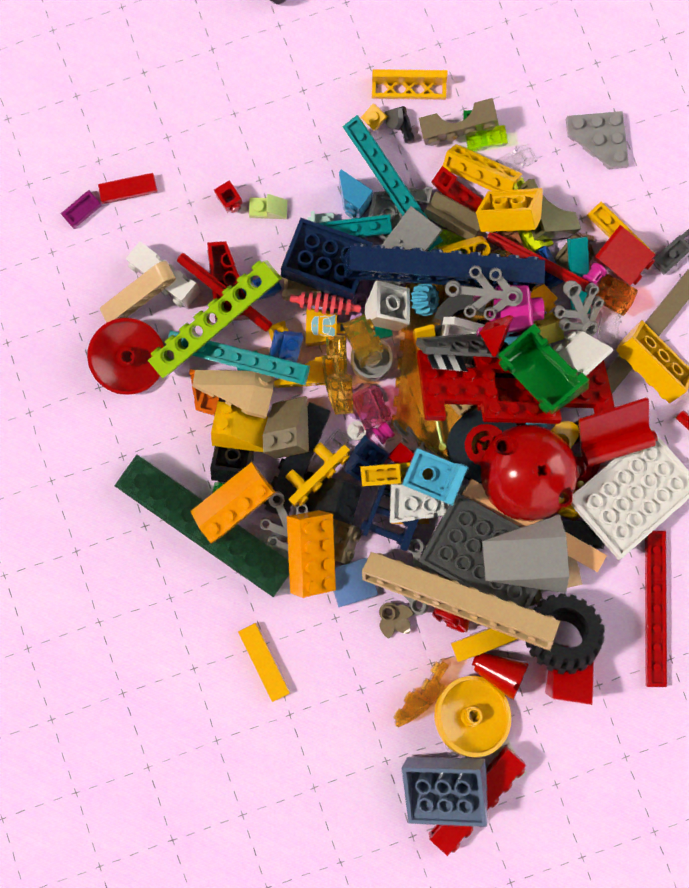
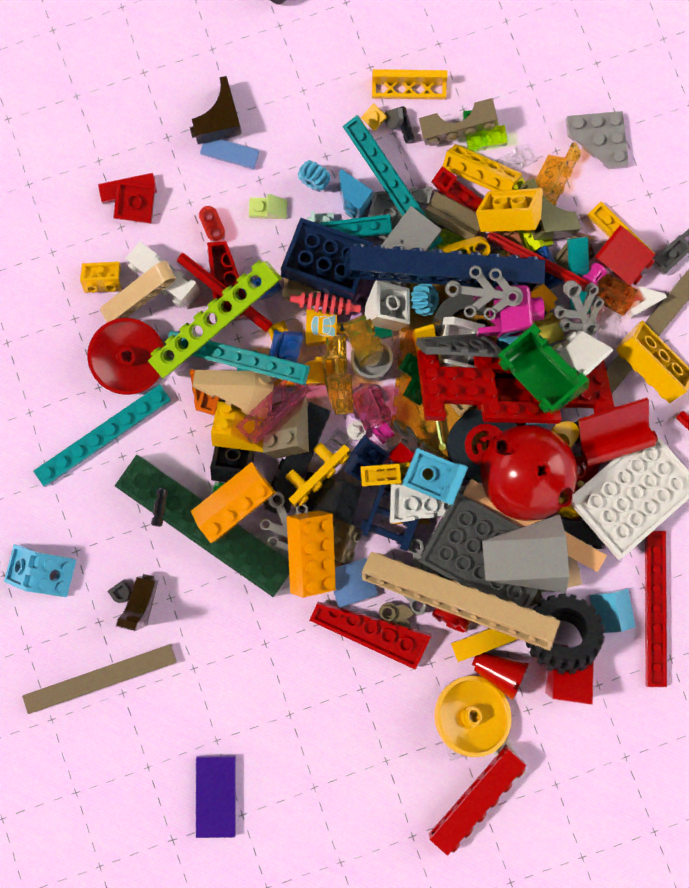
magenta tile [60,190,102,229] -> none
red brick [214,180,243,213] -> none
yellow tile [238,623,290,702] -> none
clear yellow slope [393,659,449,727] -> none
sand blue slope [402,757,488,827] -> none
sticker [427,354,468,372] -> none
red slope [479,315,514,357] -> none
none -> medium azure bracket [4,544,77,597]
none -> dark tan tile [22,644,177,714]
none -> teal plate [33,384,172,487]
none -> yellow bracket [80,261,122,293]
none -> dark grey tile [108,579,132,603]
none -> red tile [113,180,156,224]
none -> dark brown arch [116,574,159,631]
none -> black axle [151,488,168,527]
none -> dark brown arch [189,76,241,145]
none -> dark purple tile [196,755,236,838]
none -> clear red plate [199,206,226,242]
none -> medium blue tile [200,140,260,170]
none -> clear pink fence [236,380,311,444]
none -> medium azure gear [298,160,331,192]
none -> red wing [309,601,432,670]
none -> dark green plate [398,353,422,406]
none -> clear yellow bracket [535,142,581,206]
none -> medium azure slope [589,588,636,633]
none -> white slope [625,287,667,319]

